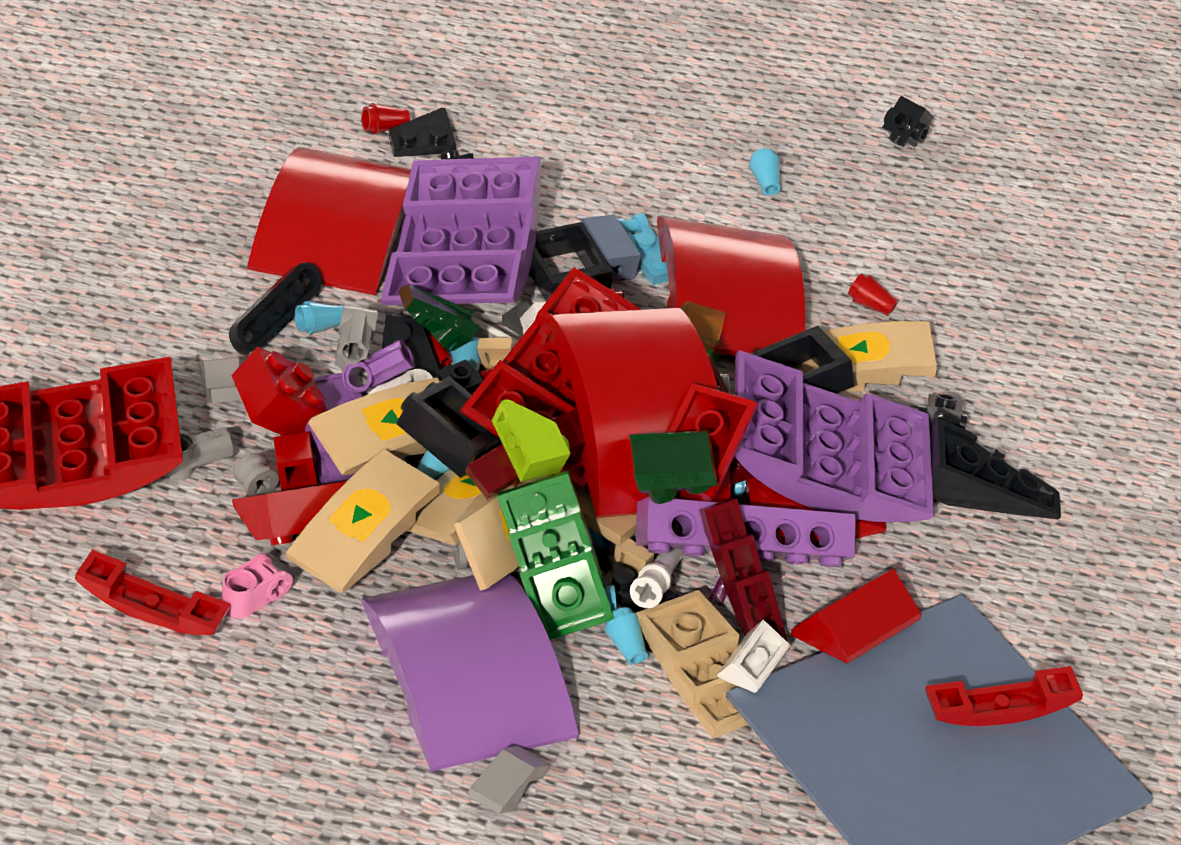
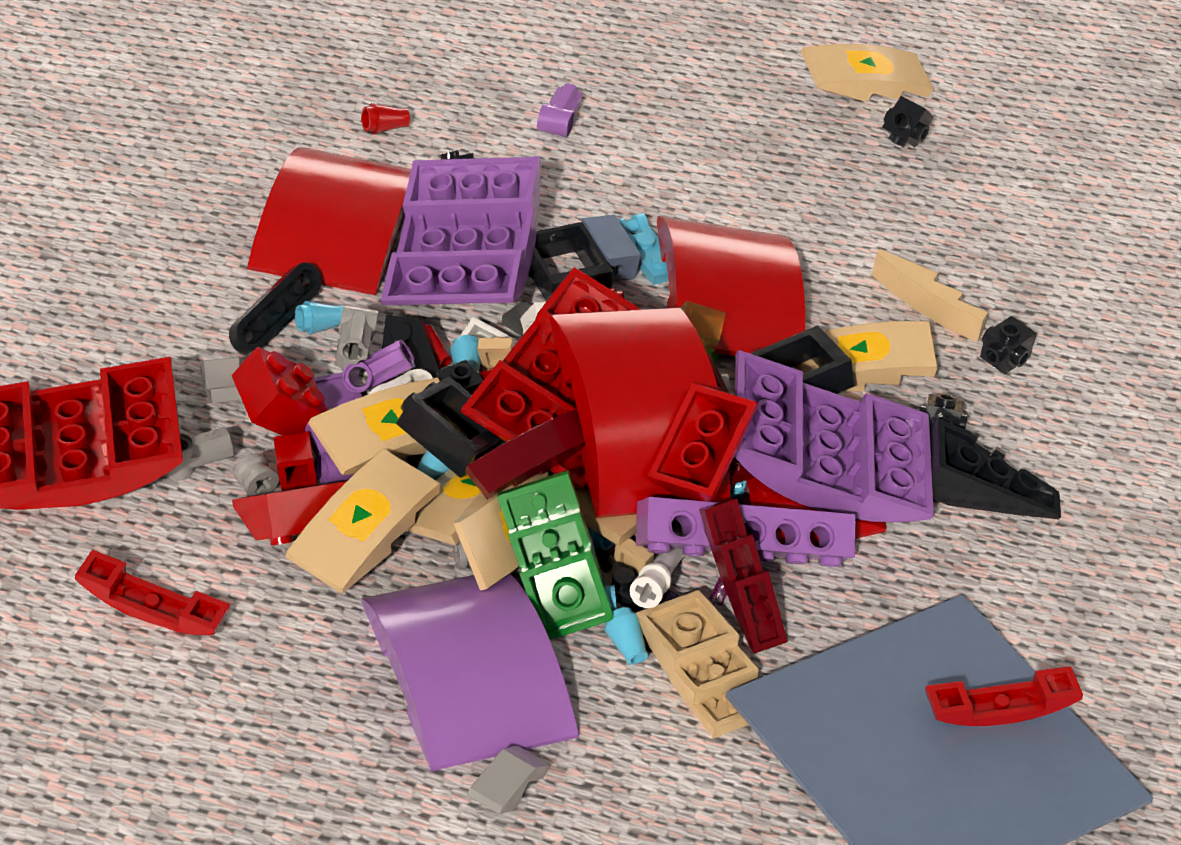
bright pink piece [222,553,293,618] -> none
black wing [388,108,456,157] -> none
dark green slope [398,284,480,351] -> none
lime slope [492,399,571,482] -> none
dark green slope [629,430,718,504] -> none
white slope [717,620,790,693] -> none
medium azure cone [749,148,781,195] -> none
red slope [791,568,921,664] -> none
red cone [848,273,899,317] -> none
none -> medium lavender piece [537,83,582,138]
none -> tan slope [801,44,934,101]
none -> tan slope [872,249,988,342]
none -> black brick [980,316,1037,374]

